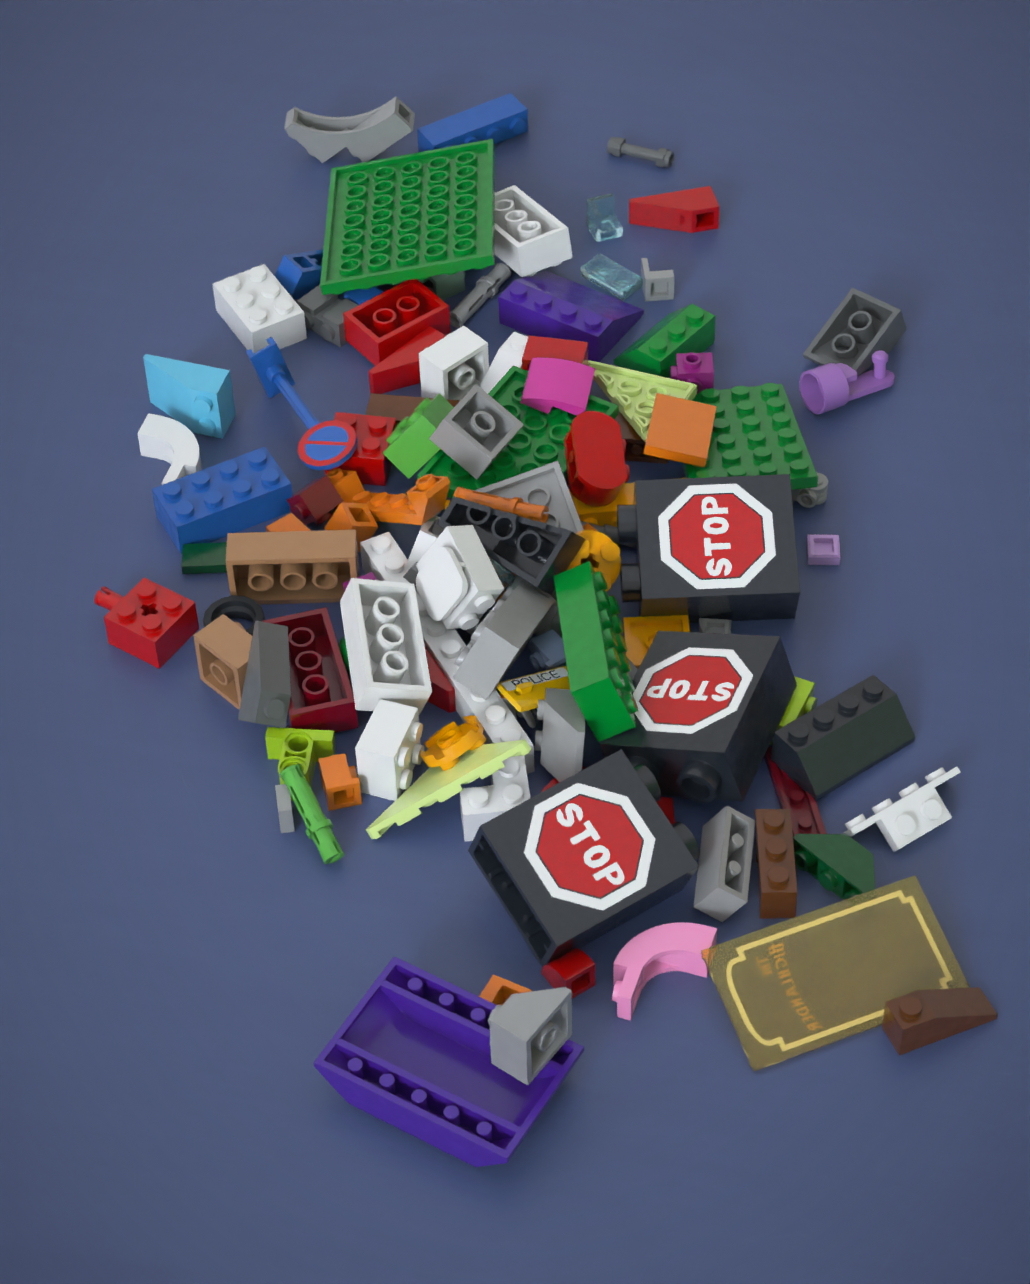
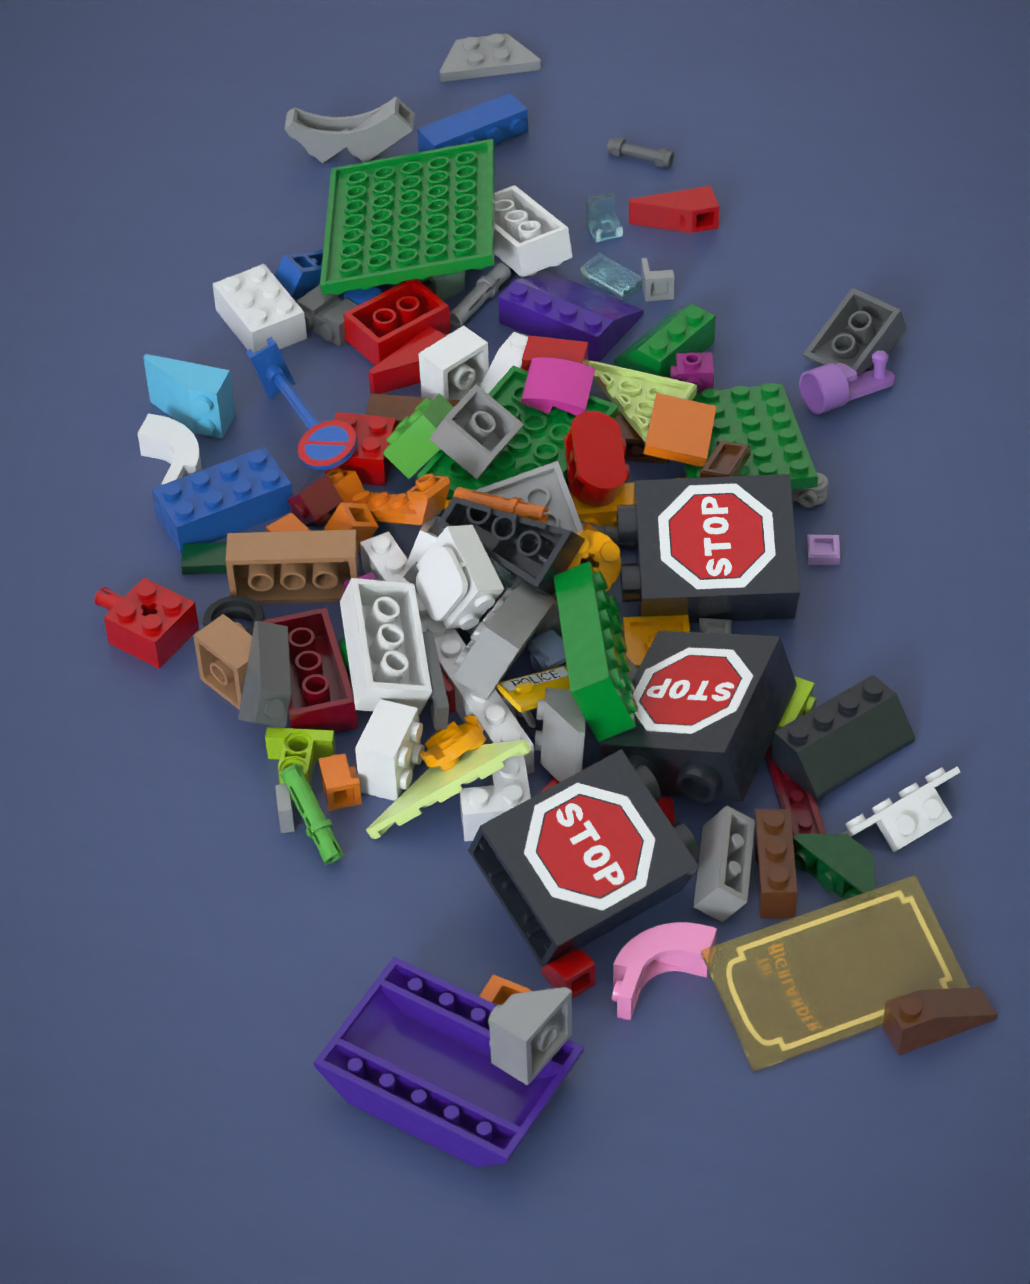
none -> dark grey tile [422,631,449,730]
none -> light grey wing [440,33,541,82]
none -> reddish brown tile [700,441,751,478]

